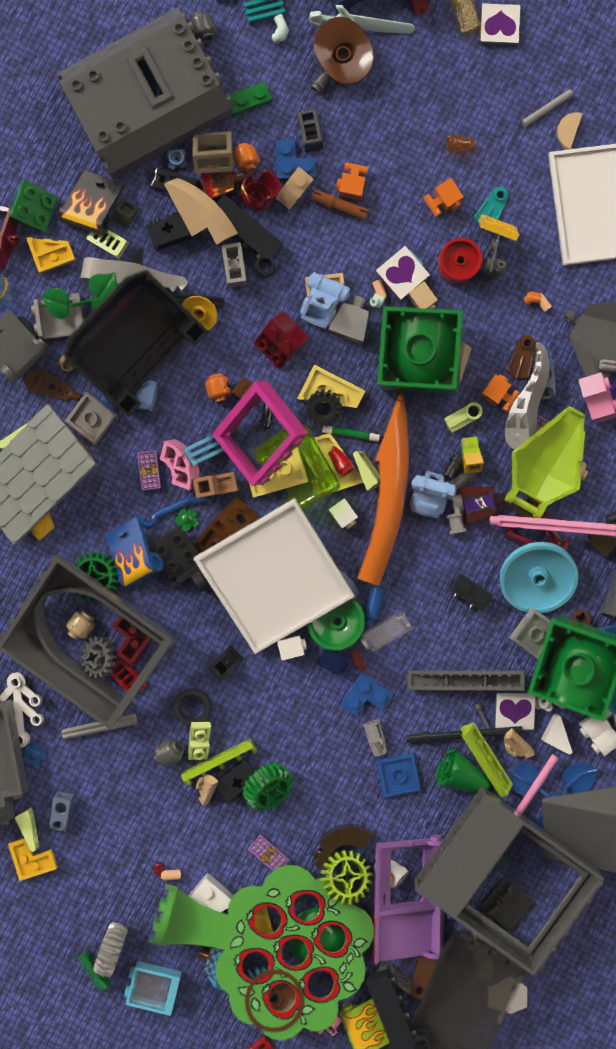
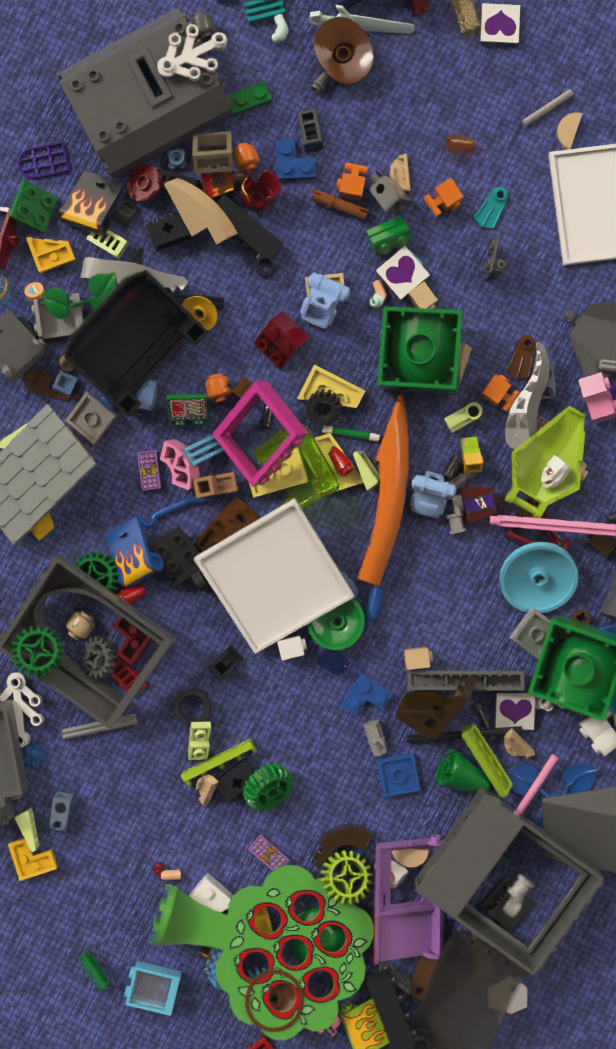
light grey gear [94,922,128,977] -> none
dark grey head [154,738,184,767] -> none
green plant [175,508,198,532] -> none
light grey brick [221,242,247,288] -> none
tan plate [276,167,313,210] -> none
light grey torso [328,296,369,345] -> none
white brick [329,498,358,529] -> none
clear red tile [351,648,367,672] -> none
clear window [360,610,413,652] -> none
red wheel [437,237,482,285] -> none
black brick [449,573,493,612] -> none
yellow tile [479,214,519,241] -> none
arm [524,291,552,312] -> none
white slope [541,714,572,754] -> none
none -> green gear [10,625,65,679]
none -> dark purple window [18,141,70,179]
none -> light orange tile [25,282,45,302]
none -> medium blue tile [52,370,78,397]
none -> red cone [117,584,147,605]
none -> dark red tile [127,164,163,203]
none -> white plant [157,24,227,81]
none -> slope [166,394,209,426]
none -> green brick [366,216,412,257]
none -> dark grey torso [369,171,413,215]
none -> tan tile [389,153,411,193]
none -> tan tile [392,848,430,867]
none -> dark brown bracket [395,675,476,739]
none -> tan brick [403,647,433,670]
none -> light grey connector [503,874,534,917]
none -> white rock [541,455,571,489]

